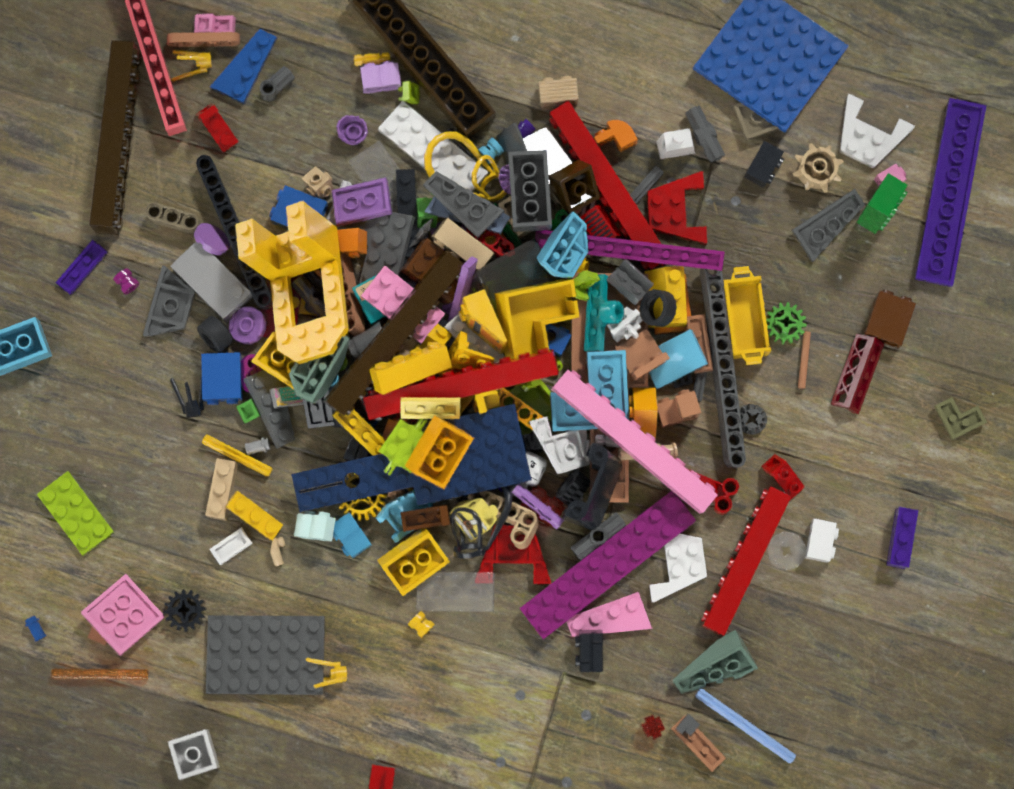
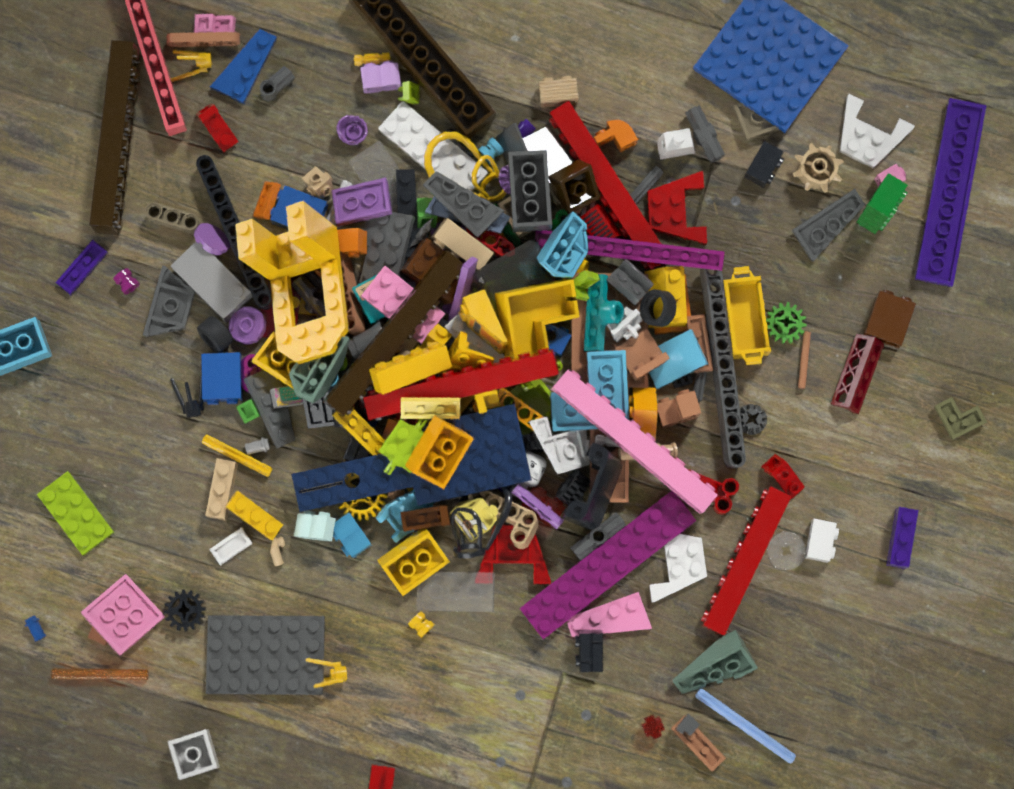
none -> orange plate [253,182,281,220]

